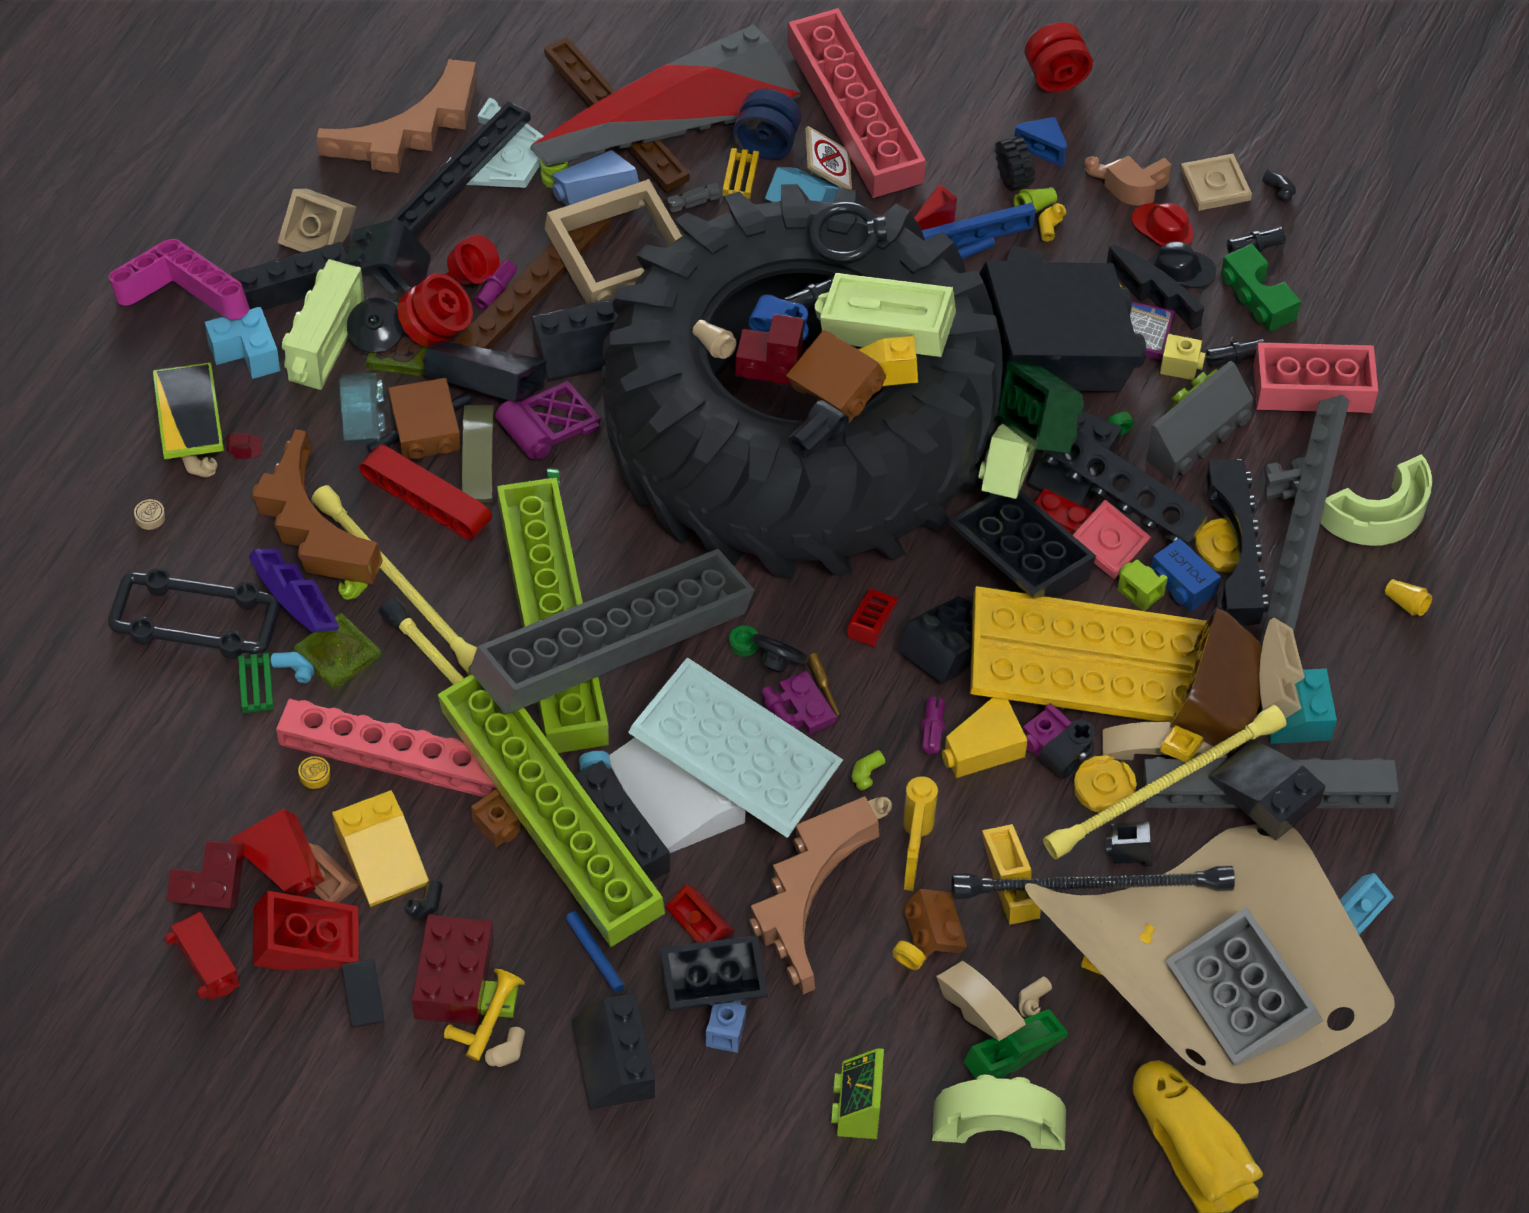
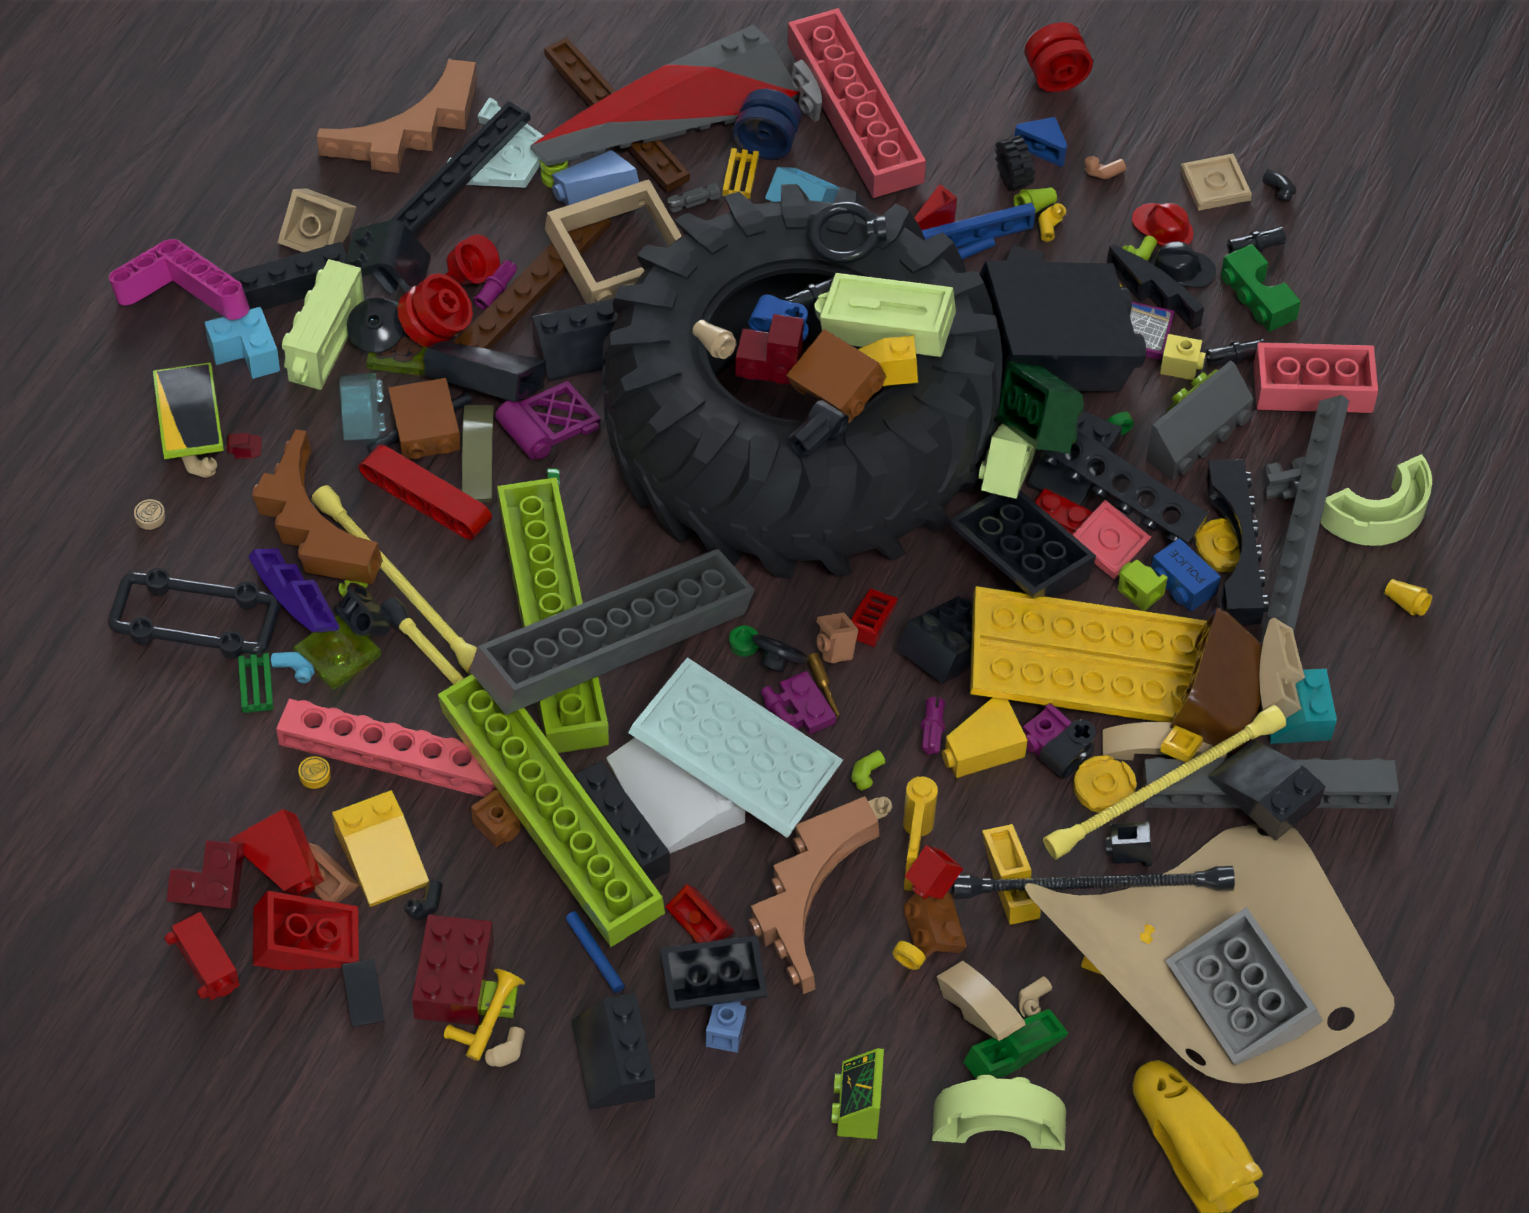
medium azure tile [578,751,611,772] -> none
piece [805,126,852,190] -> none
nougat brick [1104,156,1172,206] -> none
medium azure slope [1340,873,1394,935] -> none
none -> black piece [333,582,391,637]
none -> light grey slope [791,60,822,122]
none -> nougat brick [816,613,858,663]
none -> red brick [905,845,964,899]
none -> lime arm [1122,236,1157,261]

